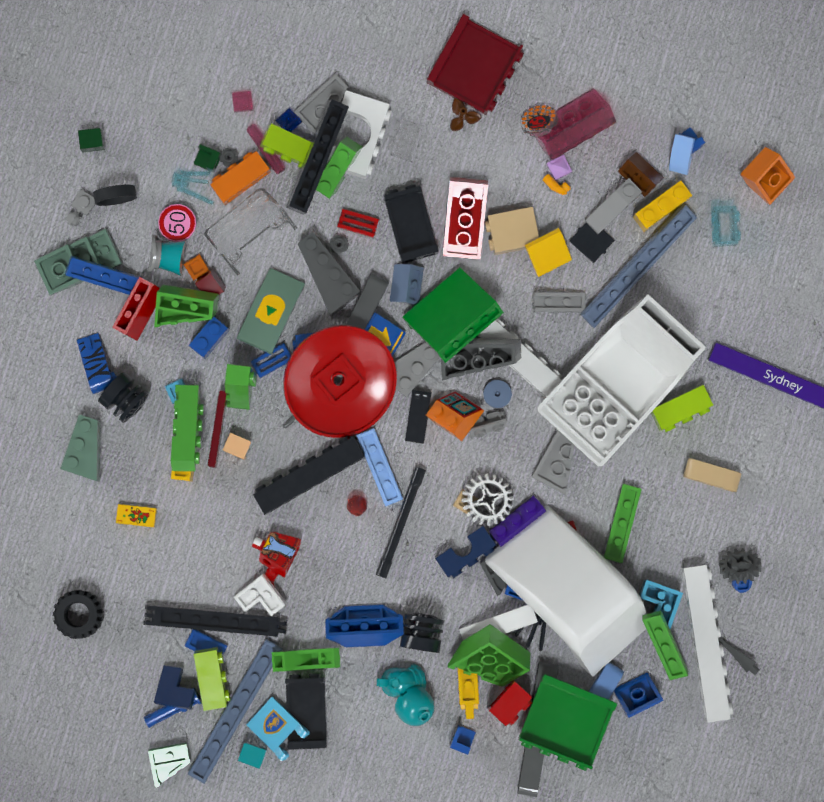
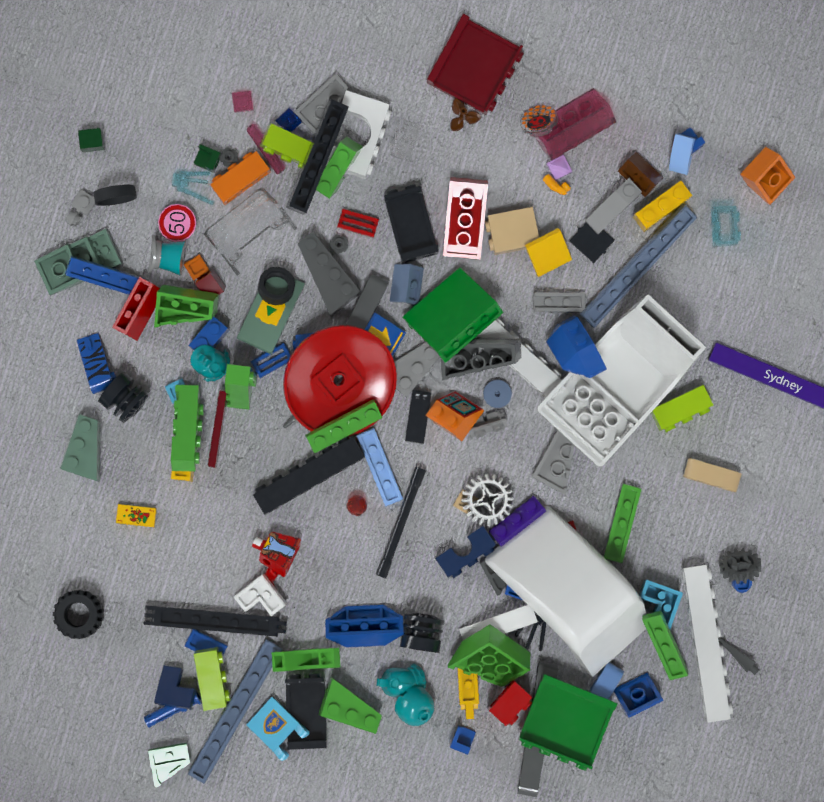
light nougat panel [223,433,251,460] -> none
teal panel [238,743,267,769] -> none
none -> teal helmet [190,345,230,382]
none -> black tyre [258,267,295,305]
none -> bright green plate [305,400,382,453]
none -> bright green wedge [318,678,382,734]
none -> blue wedge [546,315,607,378]

